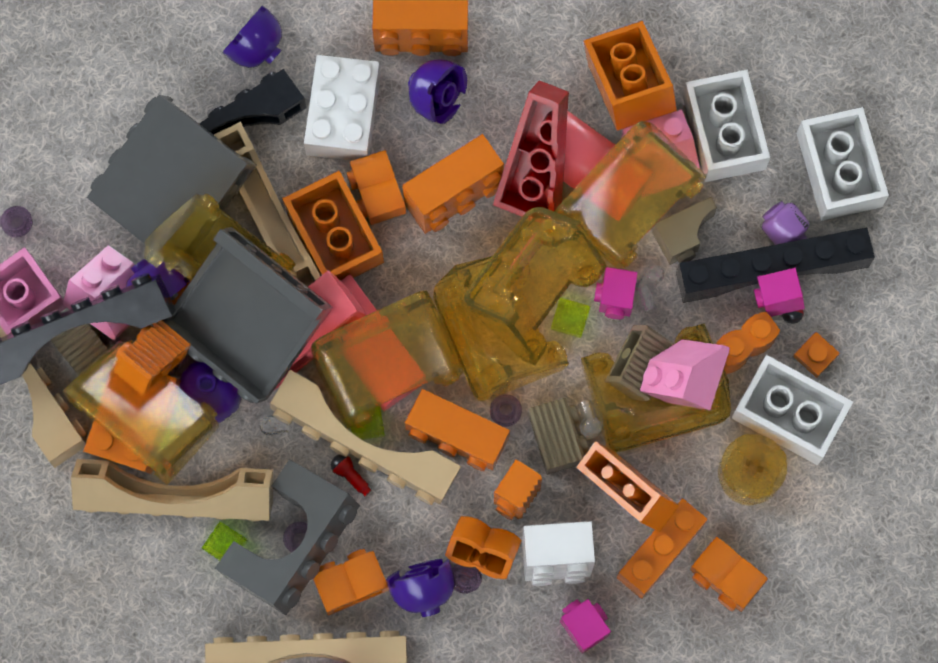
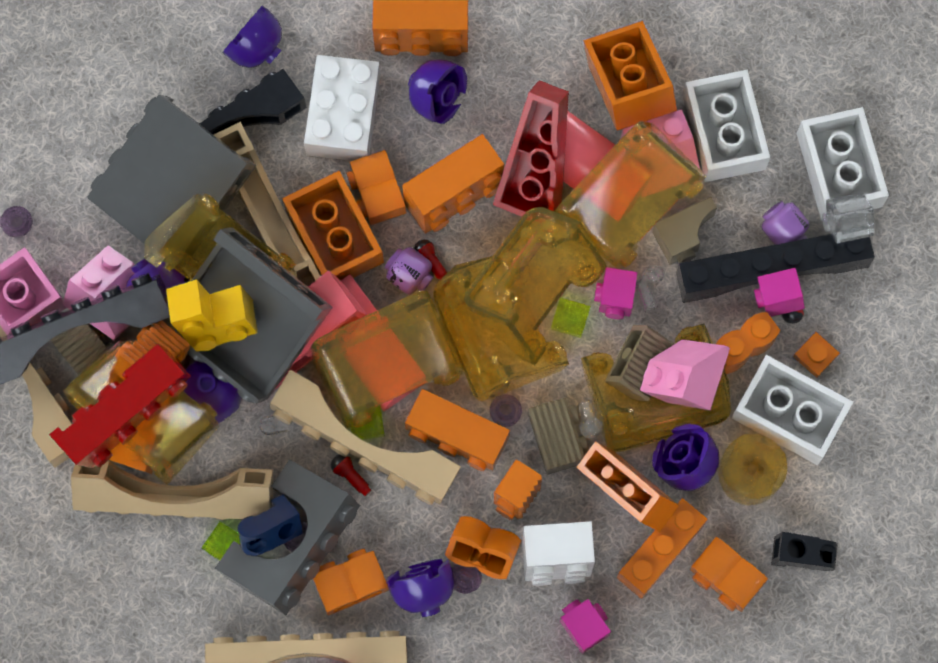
none -> red wedge [49,344,191,468]
none -> yellow brick [166,279,258,352]
none -> dark blue leg [238,494,303,556]
none -> medium lavender head [385,247,434,295]
none -> red piece [413,239,450,283]
none -> dark purple cylinder [652,424,719,491]
none -> black leg [771,531,838,571]
none -> clear brick [822,193,874,243]

